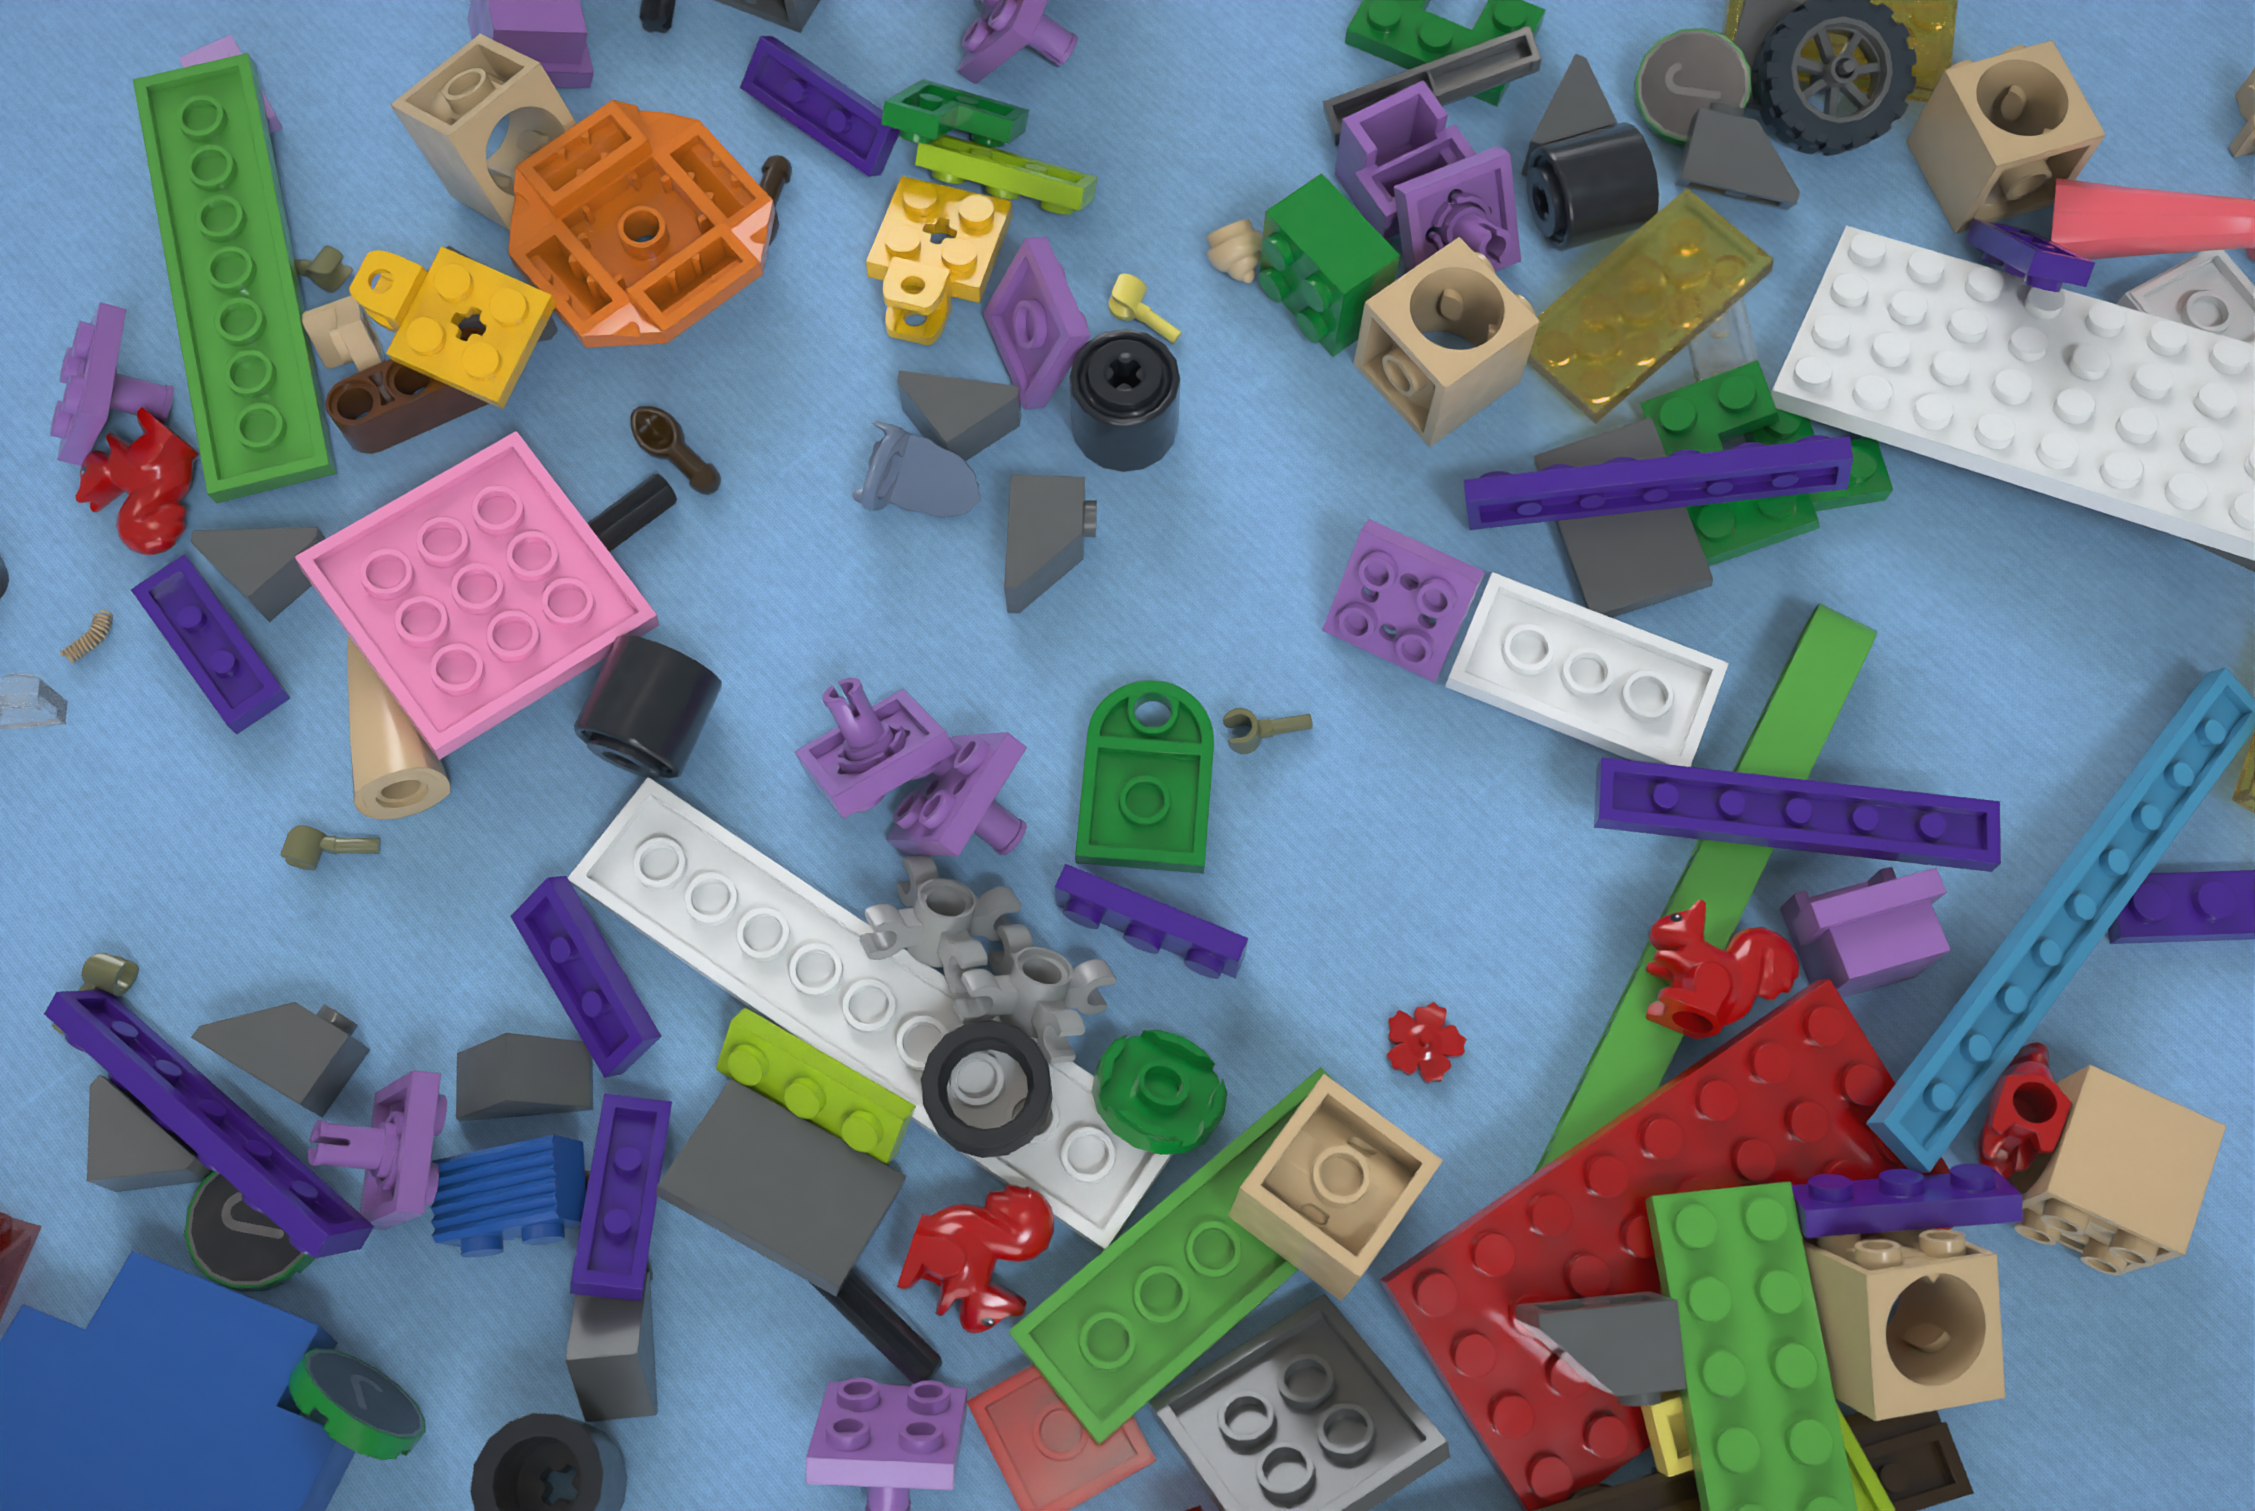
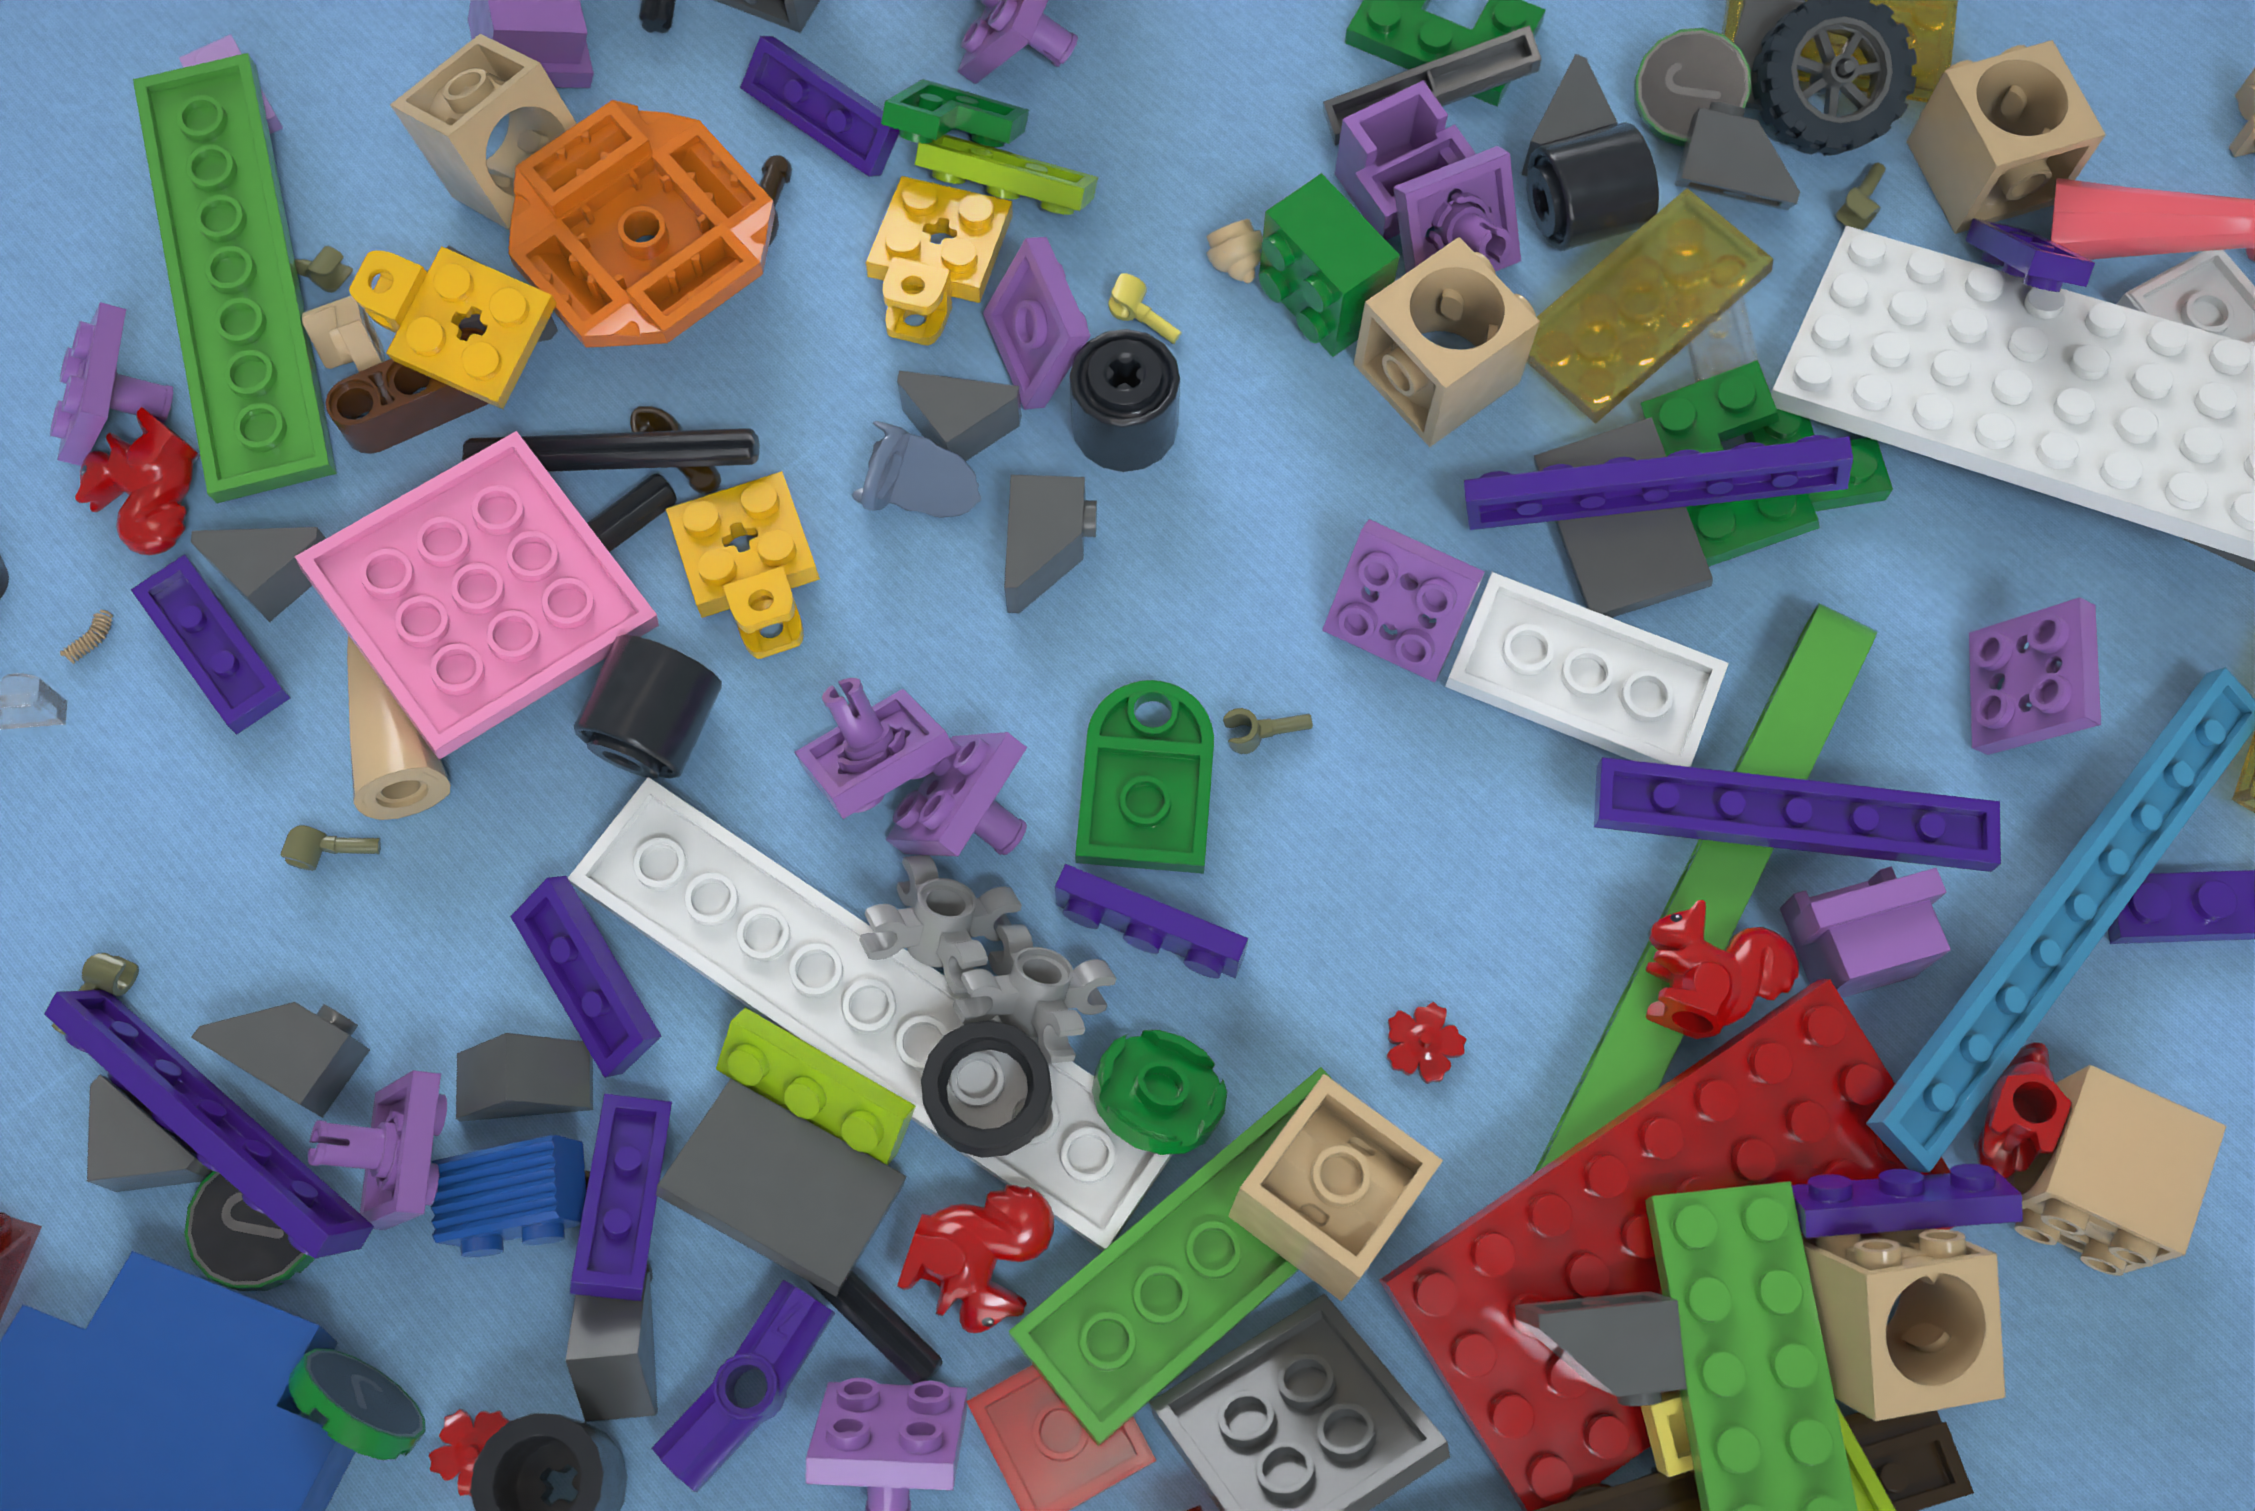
none -> red plant [429,1409,510,1496]
none -> black axle [462,428,760,472]
none -> dark purple piece [651,1279,835,1492]
none -> yellow plate [666,471,820,659]
none -> olive hand [1835,163,1886,230]
none -> medium lavender plate [1969,597,2101,755]

